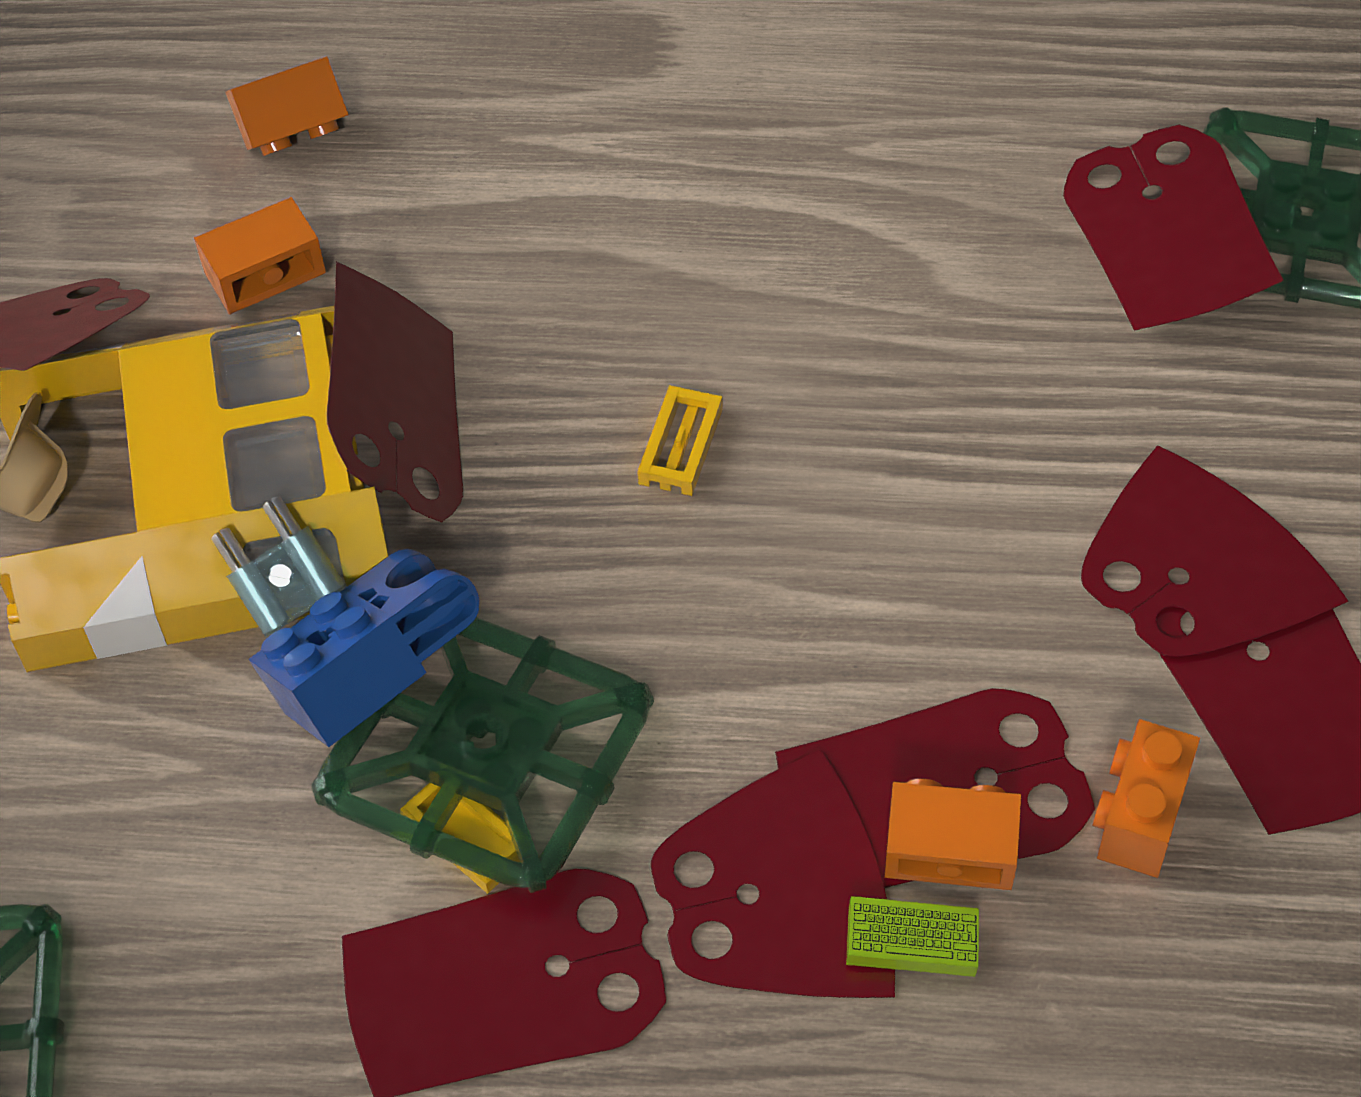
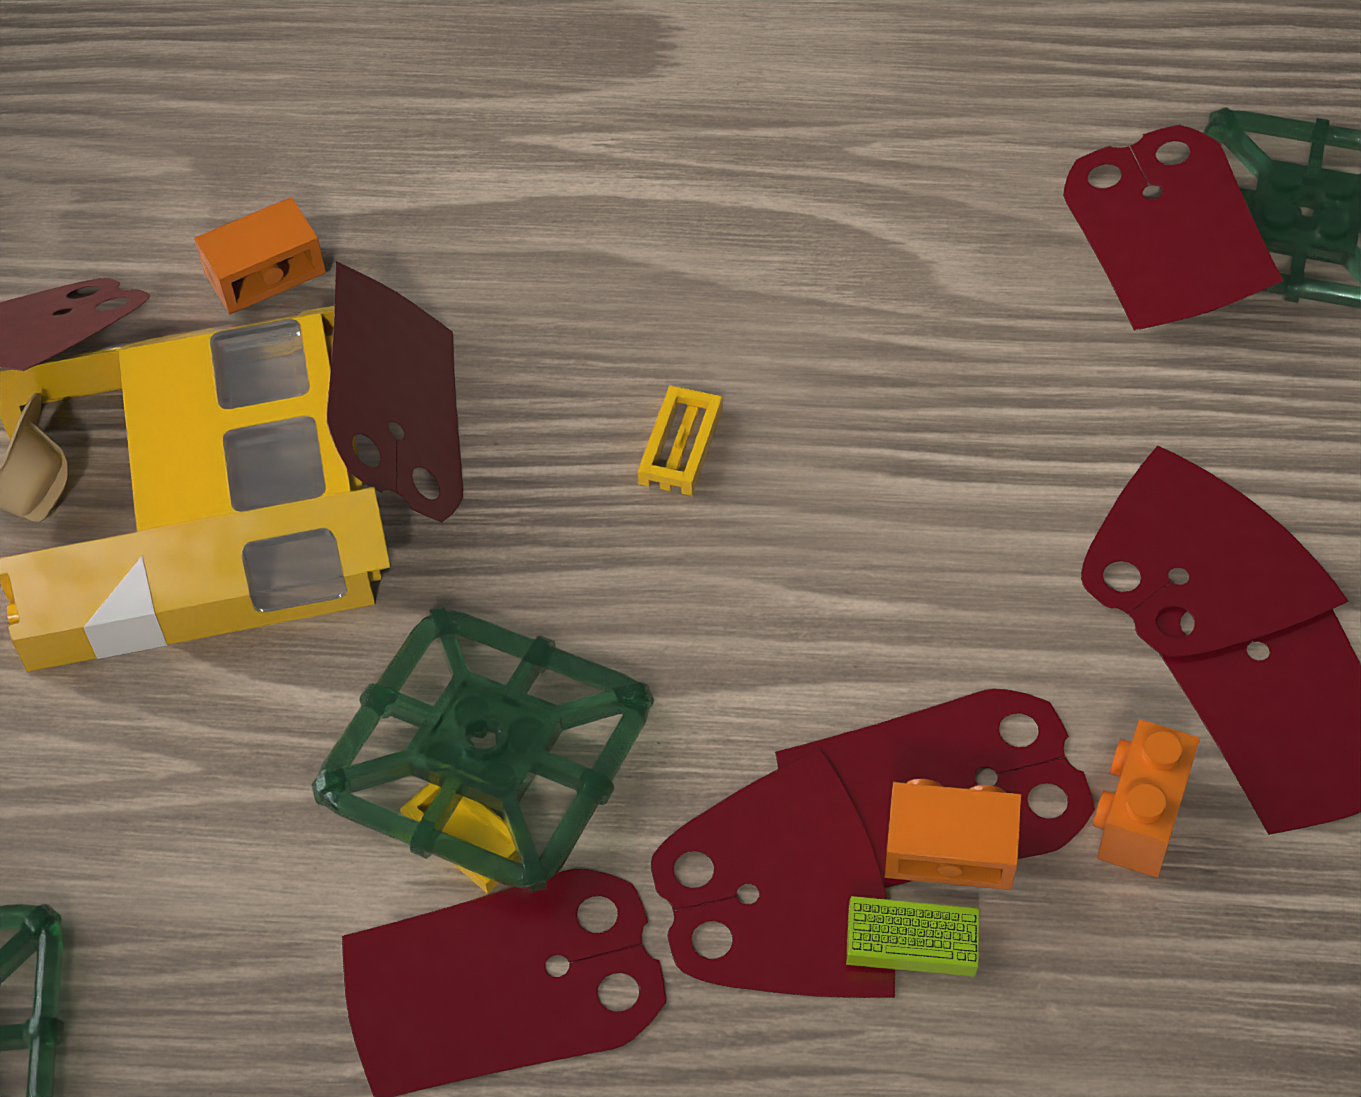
clear light blue piece [211,496,347,637] -> none
orange brick [225,56,349,156] -> none
blue brick [248,549,479,747] -> none

